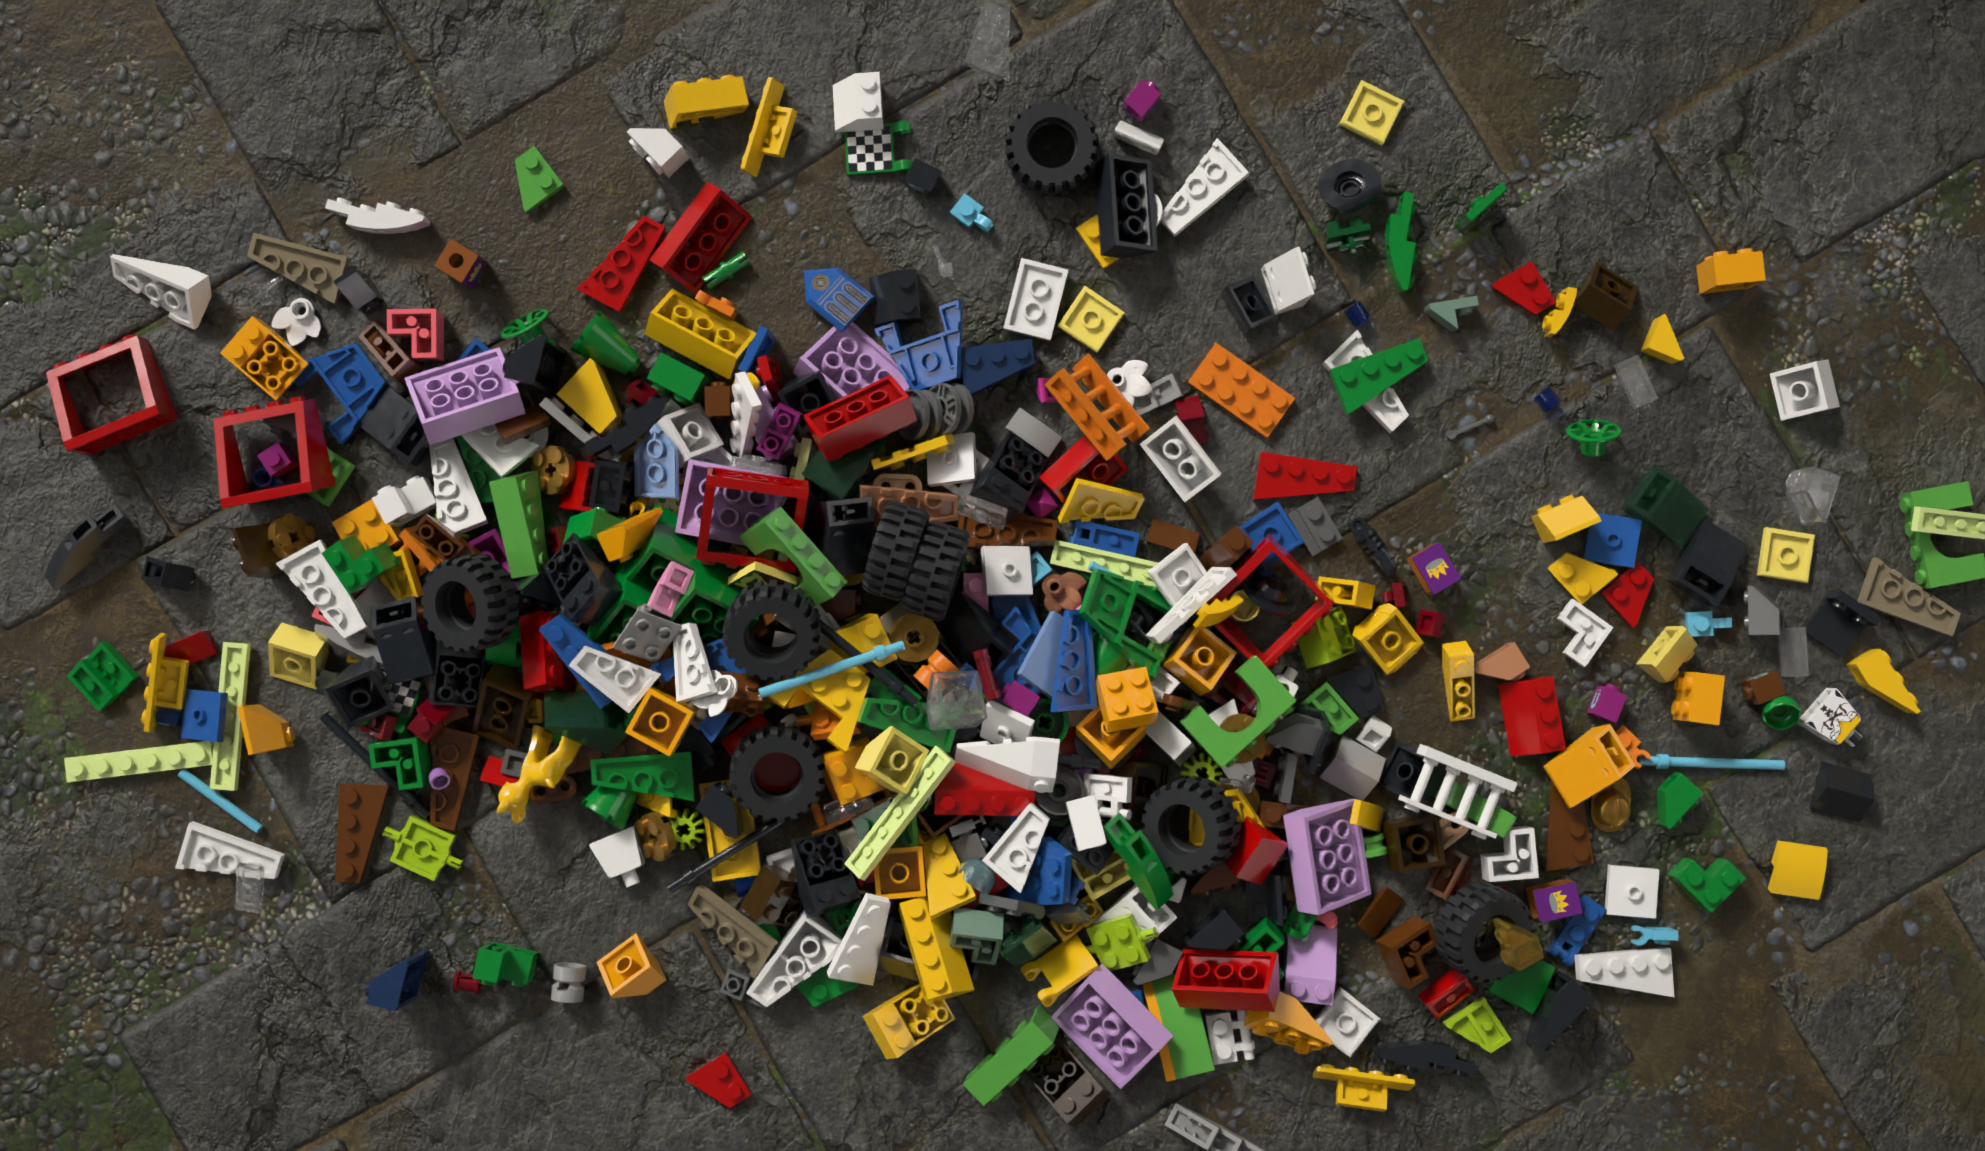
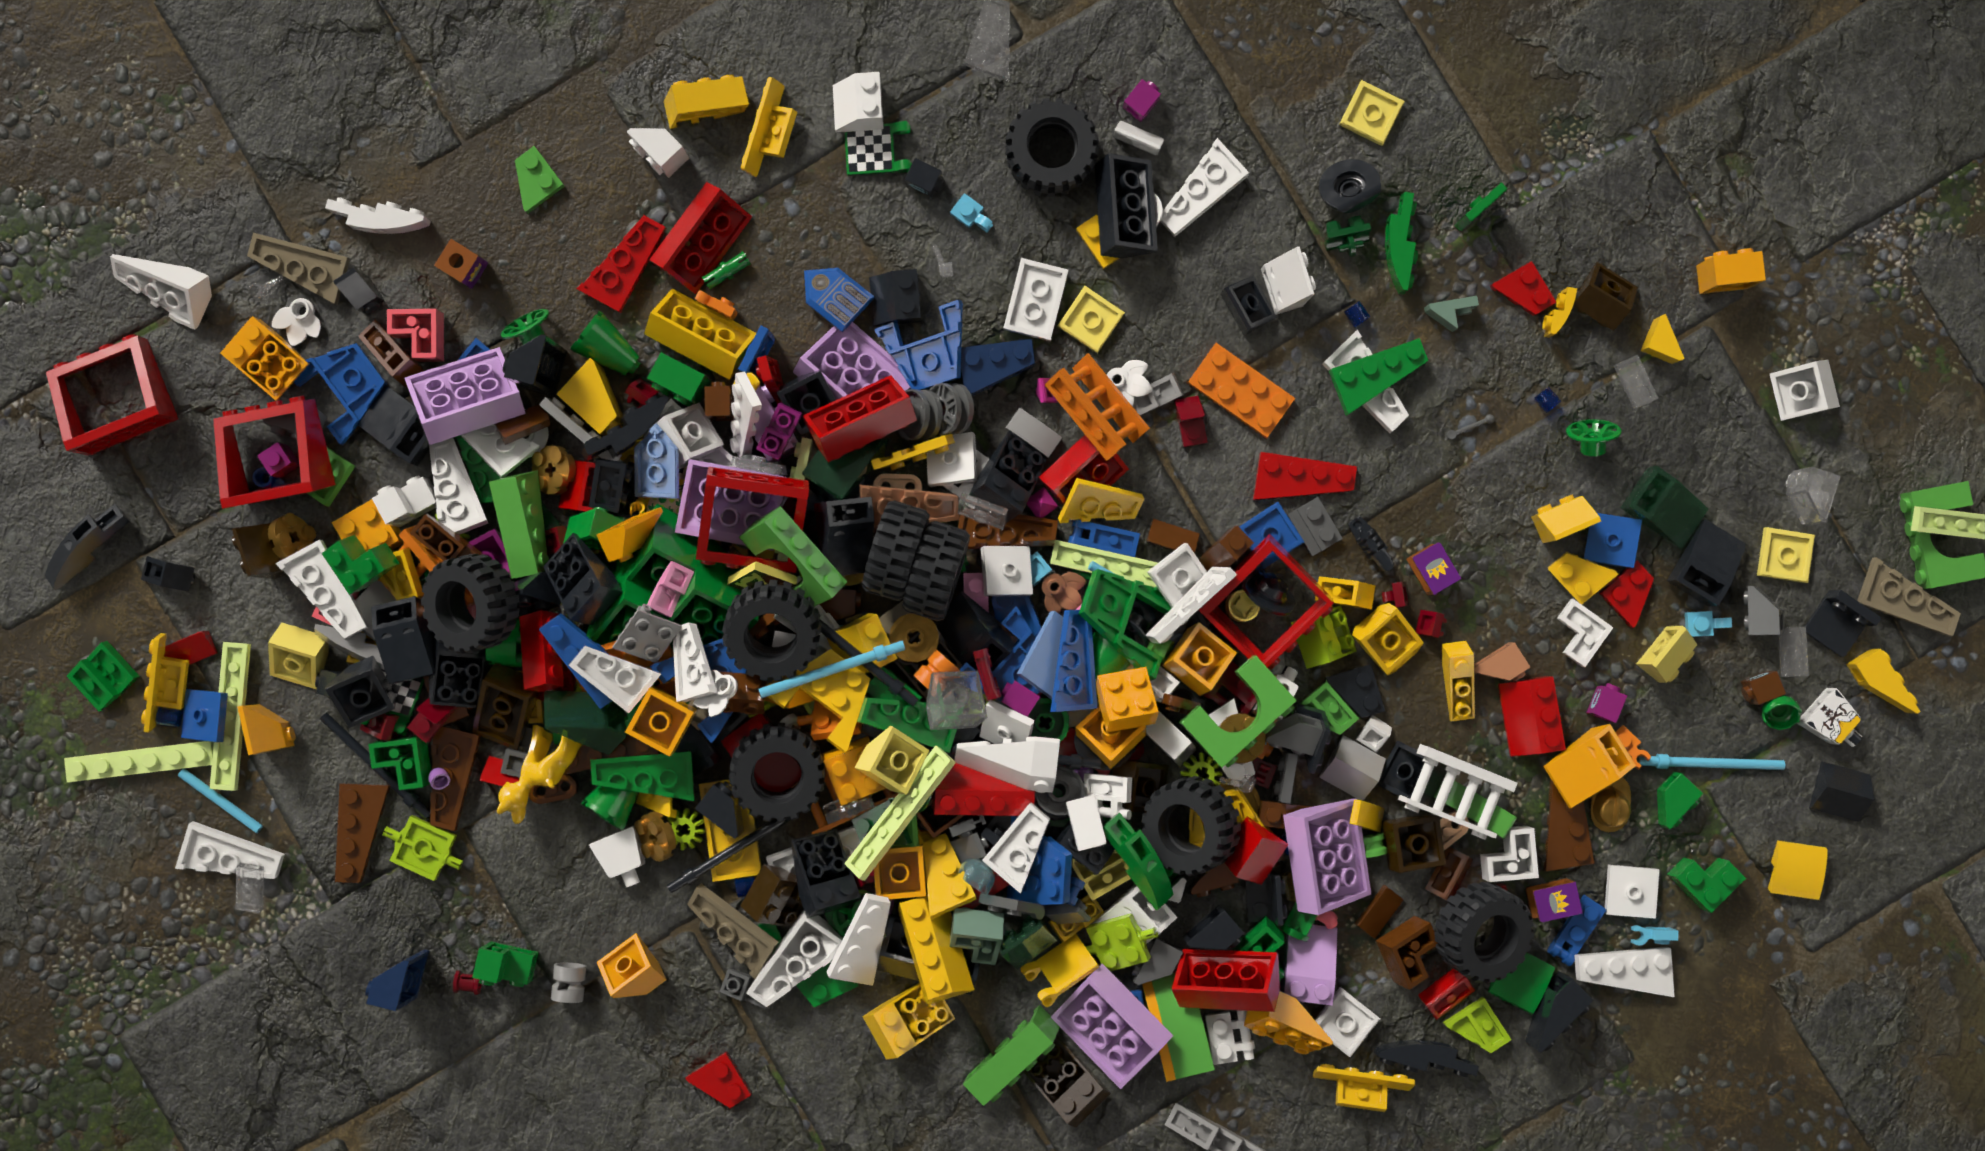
white slope [1140,415,1222,502] -> none
yellow slope [1193,593,1244,628] -> none
clear yellow slope [1493,918,1544,971] -> none
light orange brick [1671,672,1725,725] -> none

